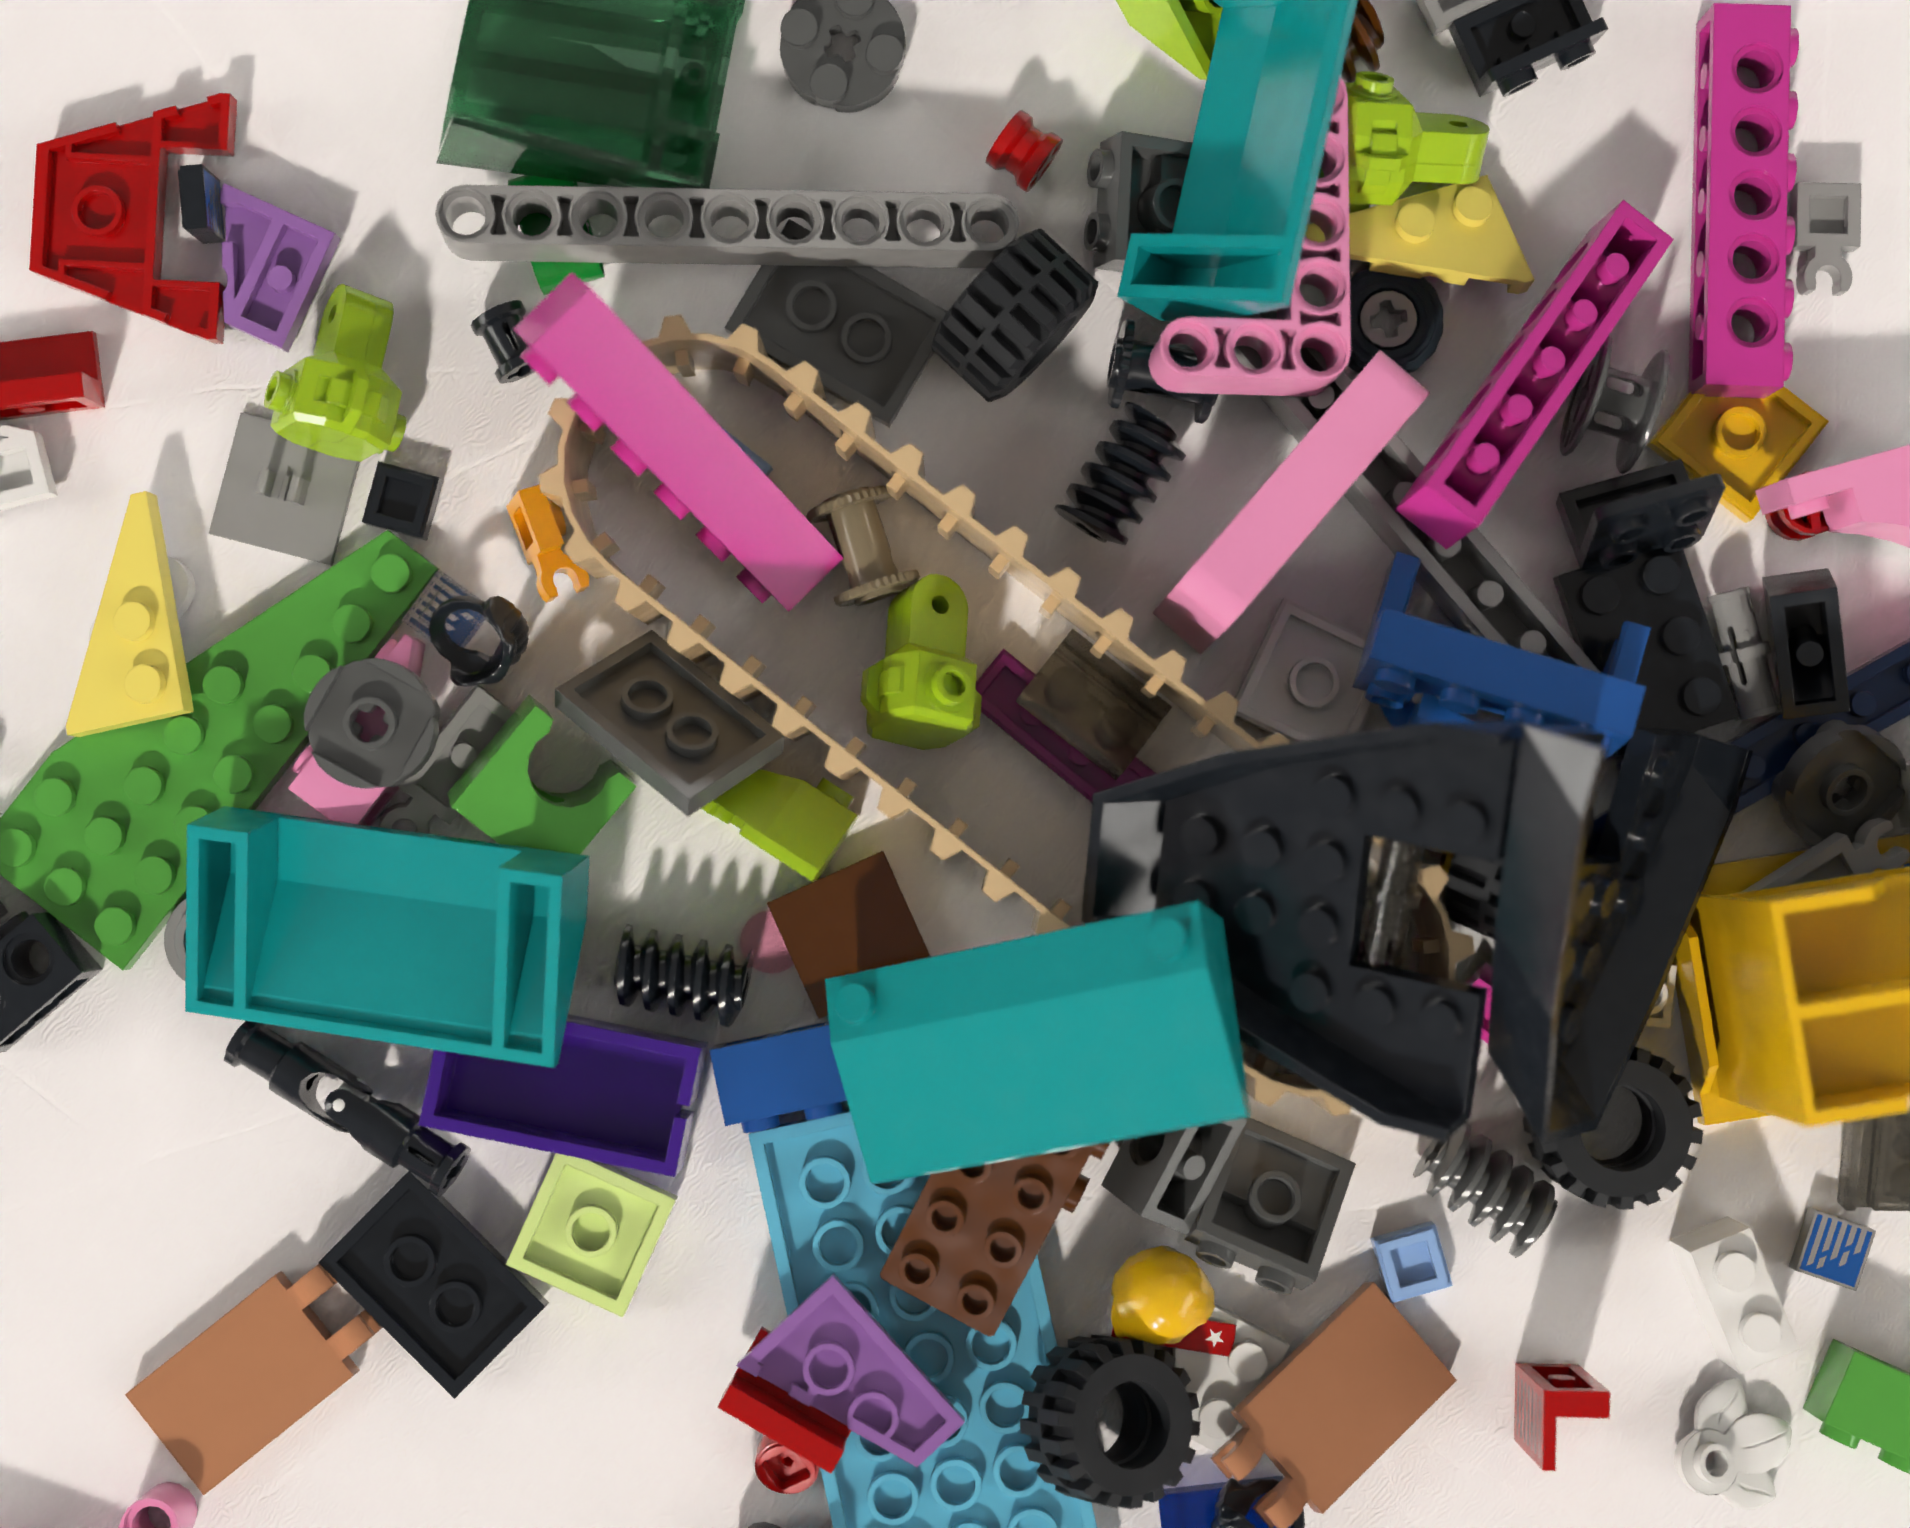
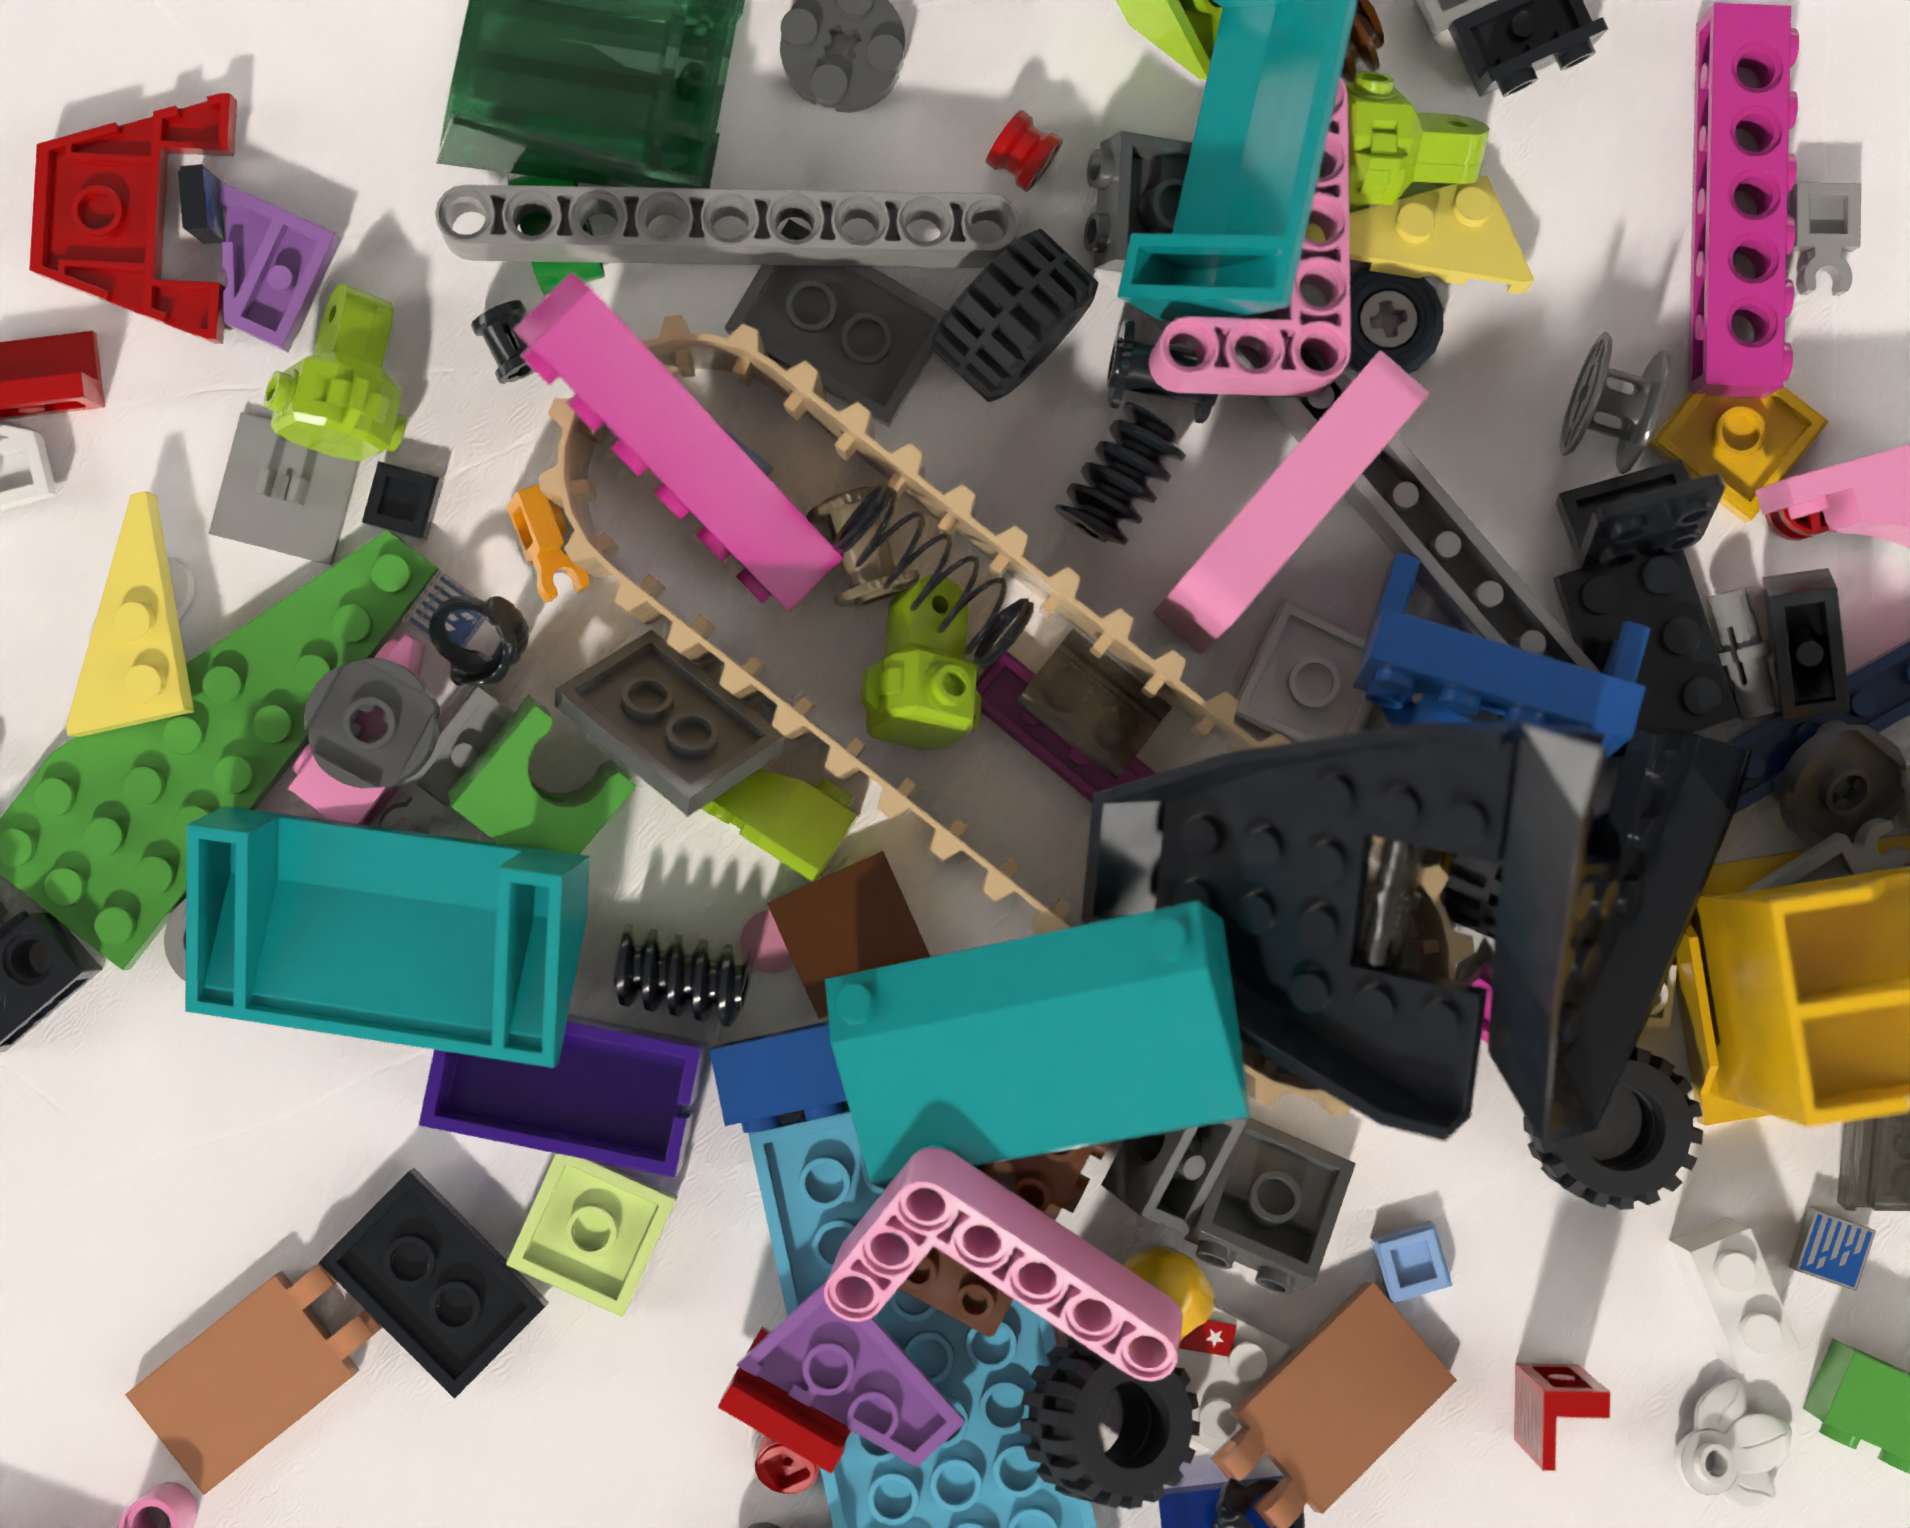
black piece [224,1021,471,1197] -> none
dark pink brick [1395,200,1674,550] -> none
dark grey piece [1413,1122,1557,1258] -> none
none -> bright pink beam [824,1147,1183,1381]
none -> black piece [833,483,1034,668]

